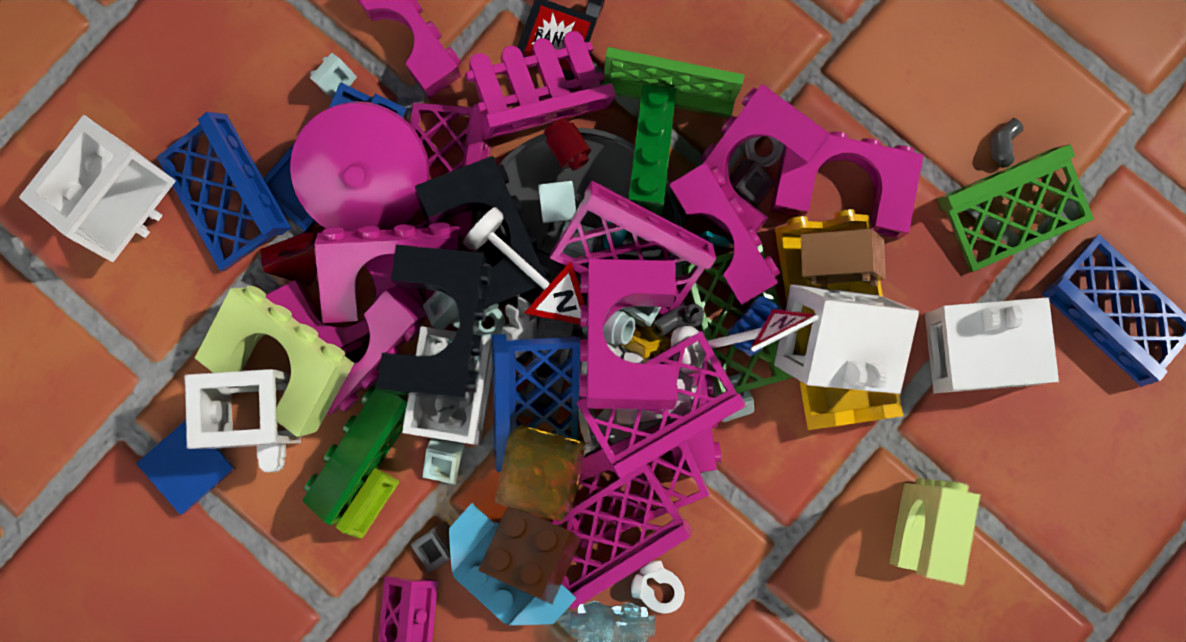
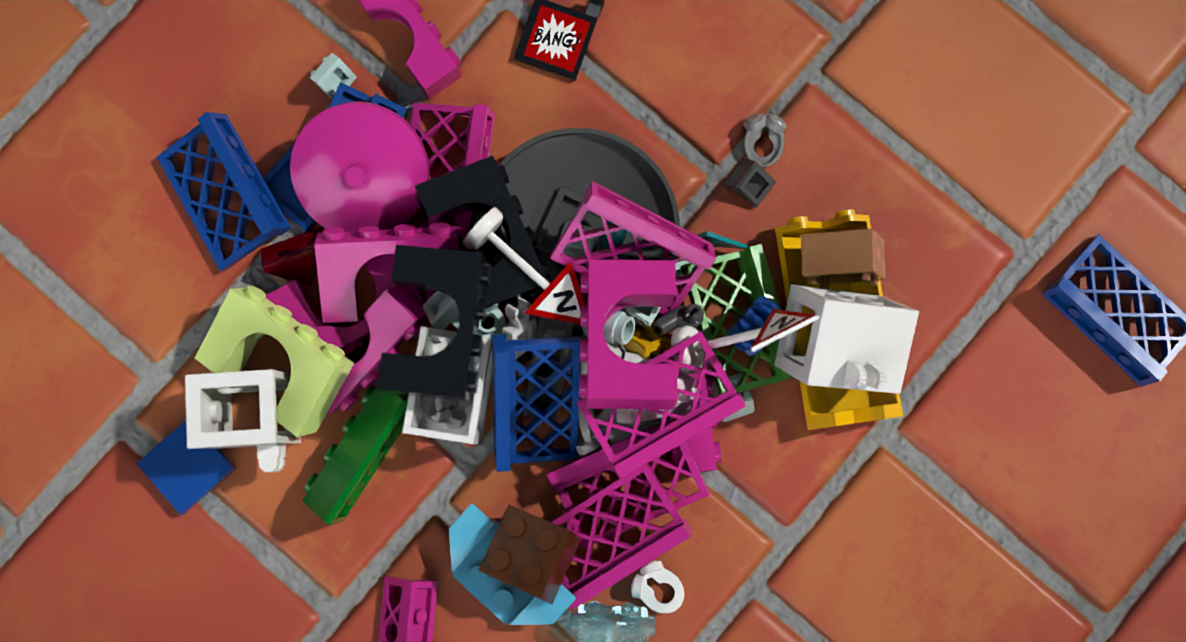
white piece [19,114,176,262] -> none
lime tile [336,468,399,539] -> none
dark grey slope [410,521,451,573] -> none
light aqua slope [422,438,464,484] -> none
dark pink fence [465,31,616,140] -> none
clear yellow brick [495,425,587,522] -> none
light aqua slope [538,181,576,223] -> none
dark red brick [543,117,592,171] -> none
bright green fence [603,47,744,118] -> none
green arch [628,84,676,216] -> none
dark pink arch [669,162,781,305] -> none
dark pink arch [701,84,831,236] -> none
dark pink arch [770,131,924,239] -> none
yellowish green arch [889,478,980,585] -> none
white piece [925,298,1059,394] -> none
bright green fence [936,144,1094,272] -> none
dark grey arm [990,118,1024,168] -> none

